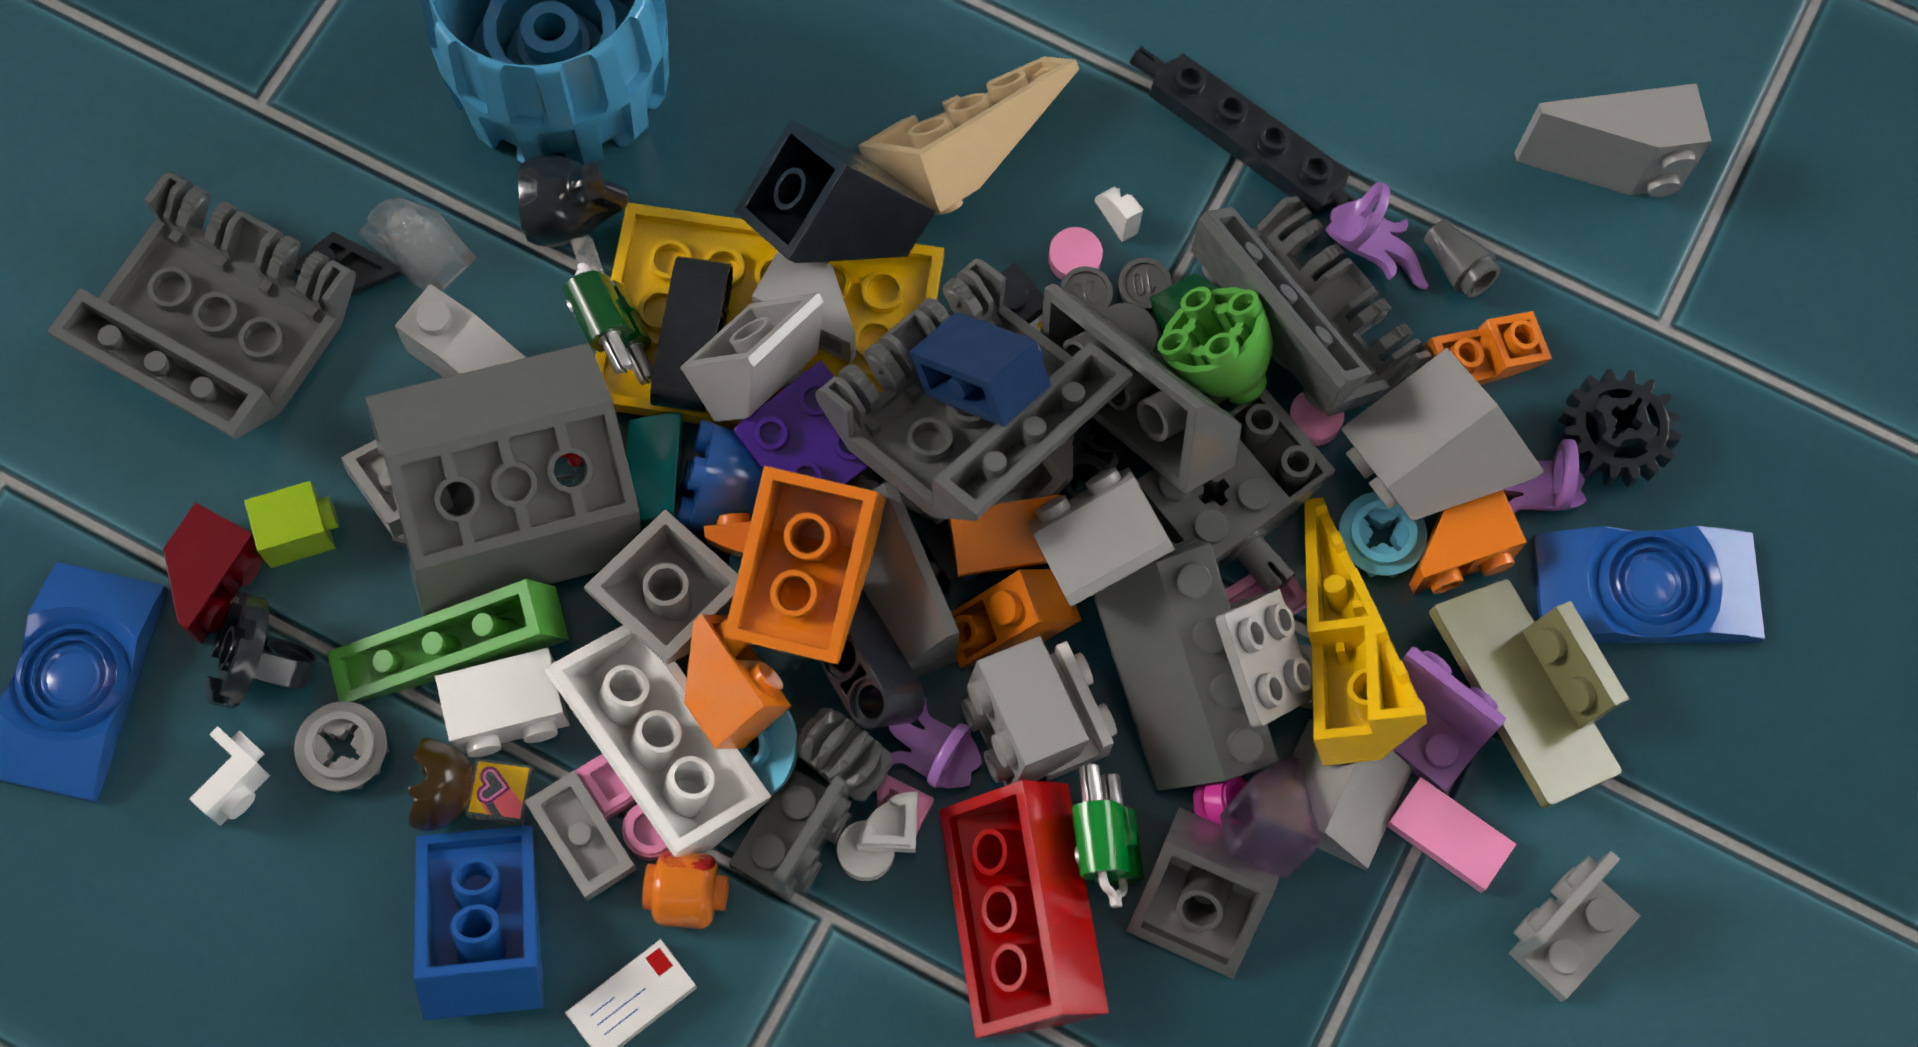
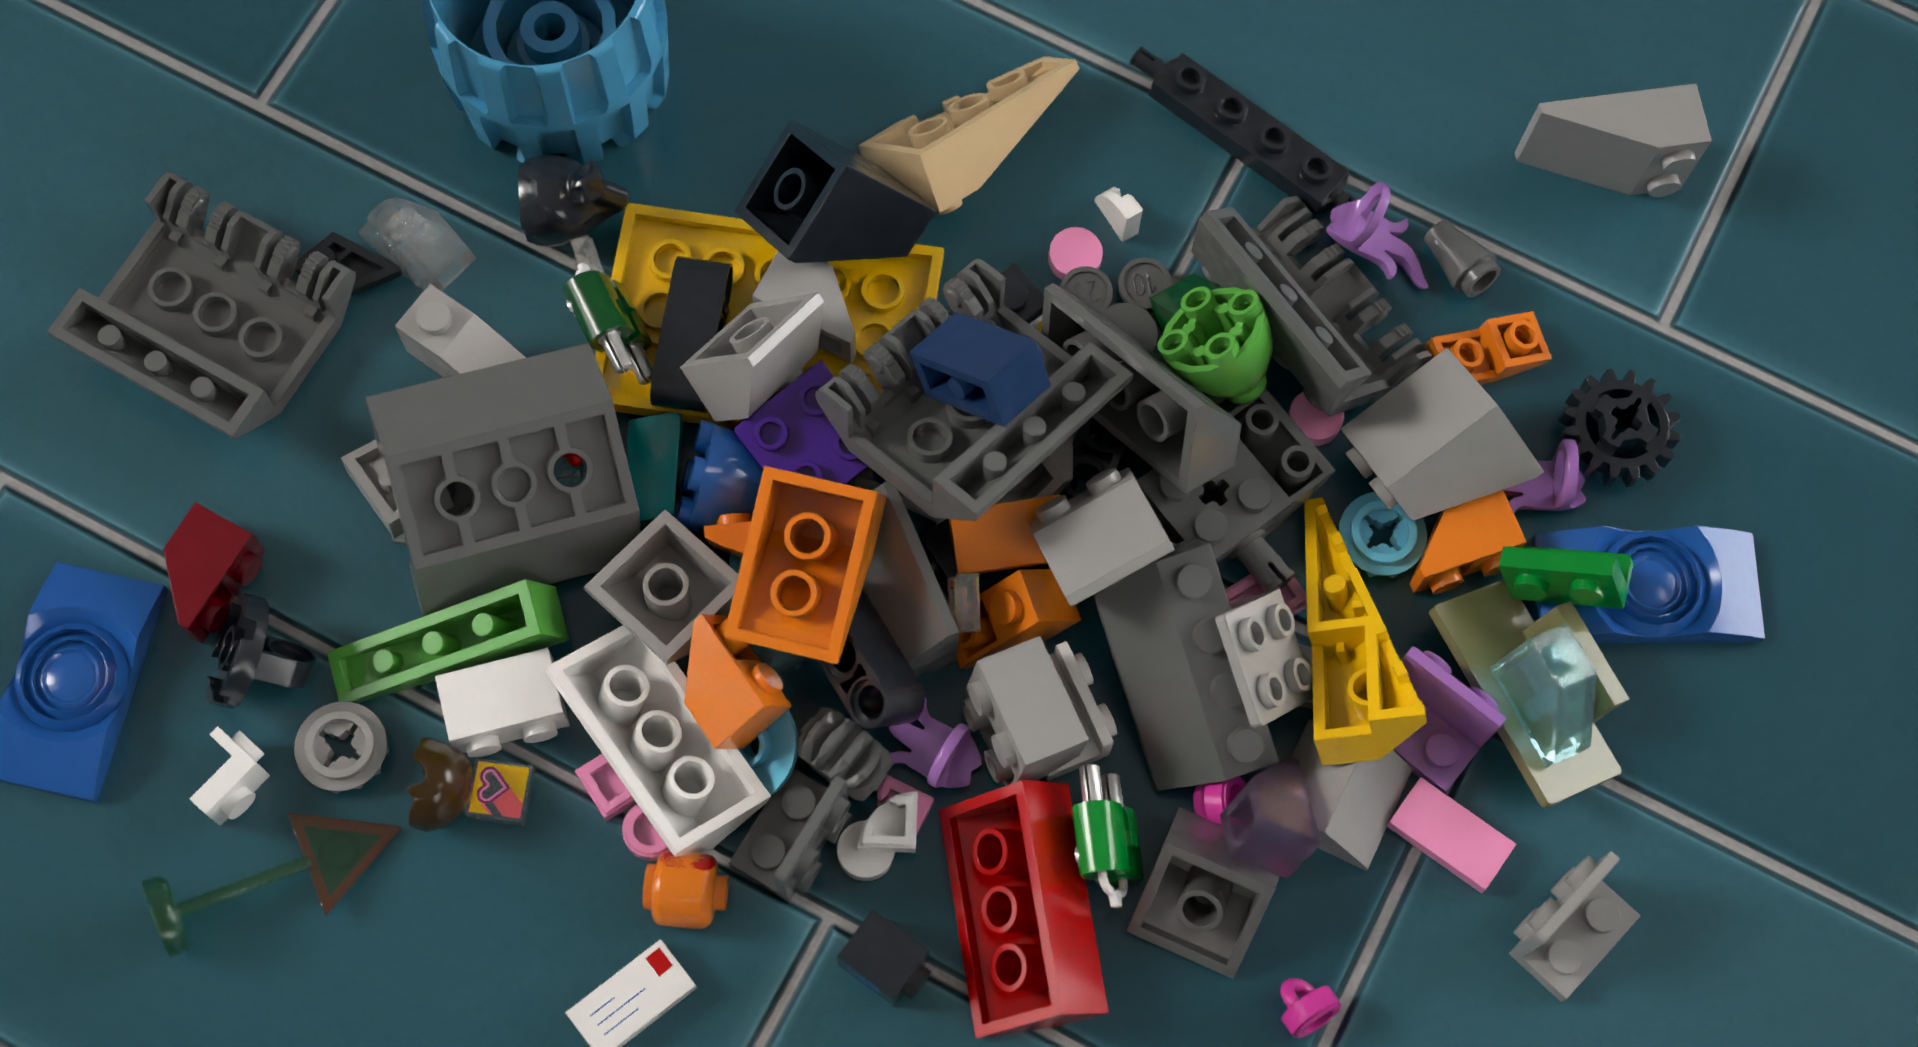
lime brick [244,481,340,568] -> none
blue slope [414,825,544,1021] -> none
light grey plate [524,770,637,901] -> none
none -> clear green piece [142,812,401,958]
none -> black brick [837,909,932,1007]
none -> clear tile [948,574,980,634]
none -> dark pink tile [1280,978,1341,1038]
none -> clear light blue slope [1489,624,1597,768]
none -> green bracket [1499,546,1634,609]

